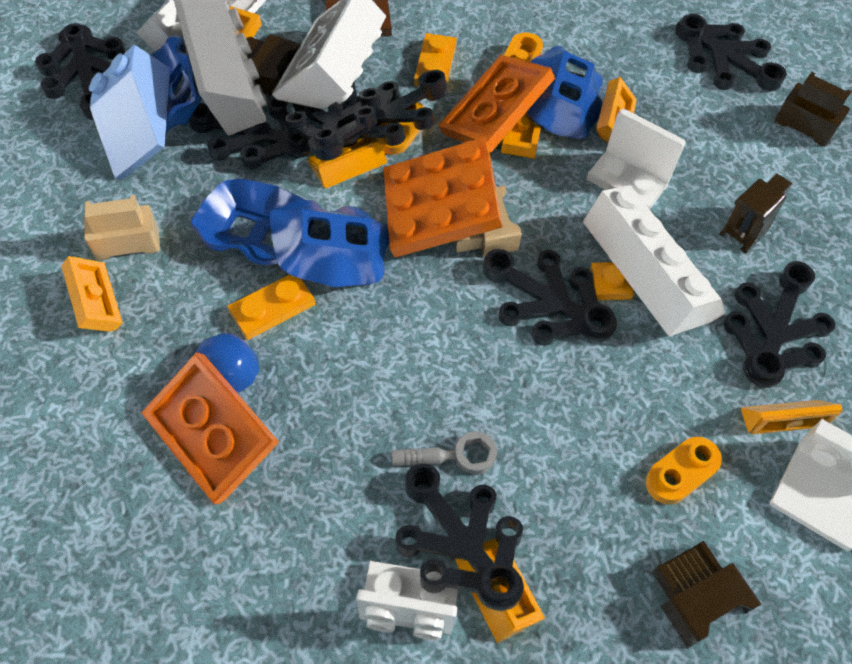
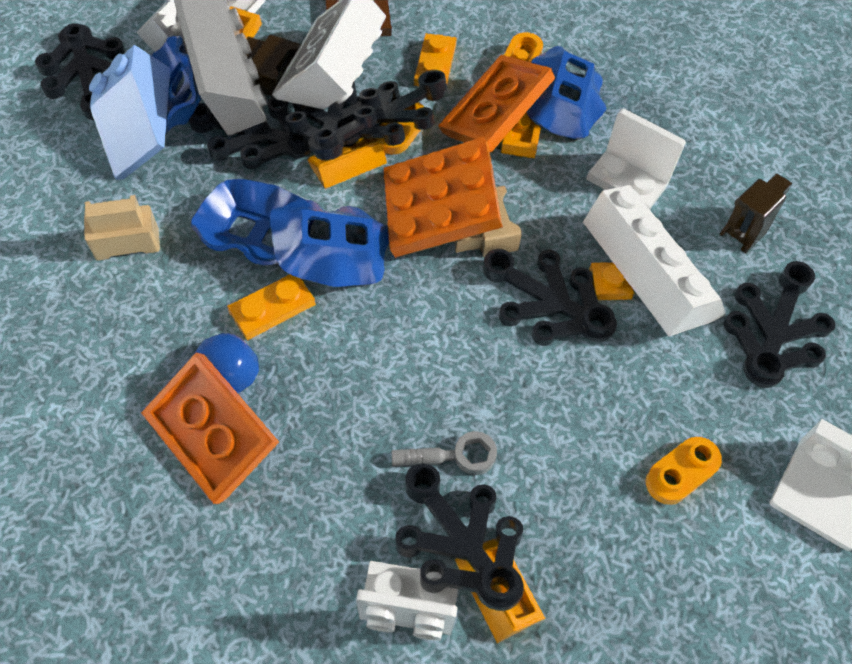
light orange plate [61,256,123,332] -> none
light orange plate [596,77,637,144] -> none
dark brown piece [652,541,761,649] -> none
black plant [675,14,787,91] -> none
light orange slope [741,400,843,435] -> none
dark brown piece [774,72,852,147] -> none

